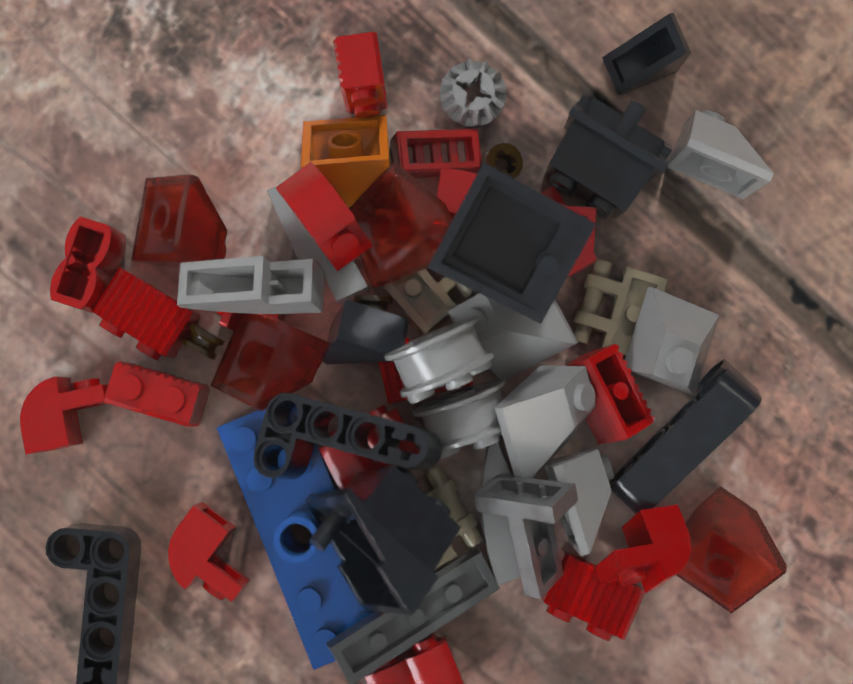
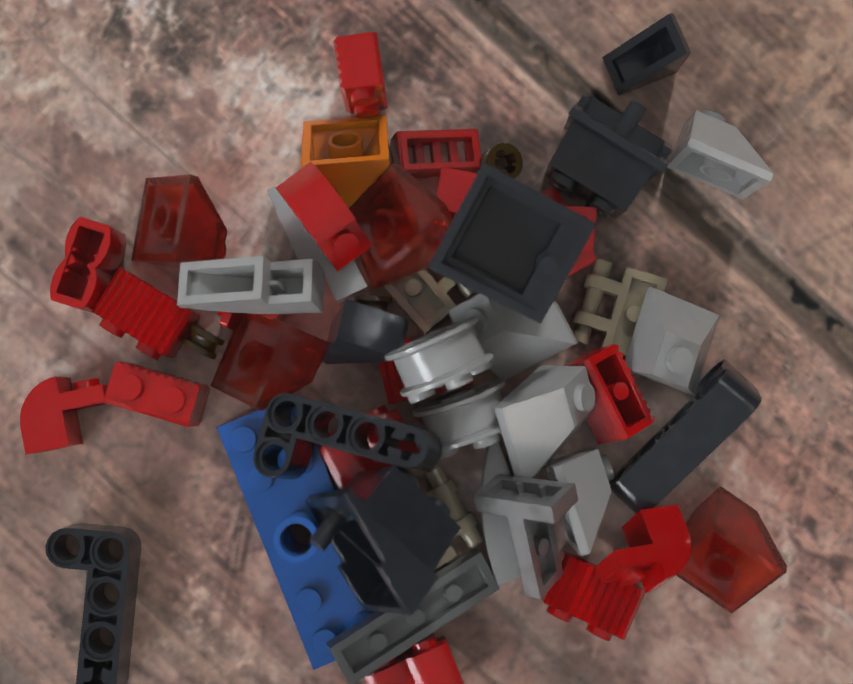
red brick [168,502,250,602] -> none
light grey gear [440,58,507,127] -> none

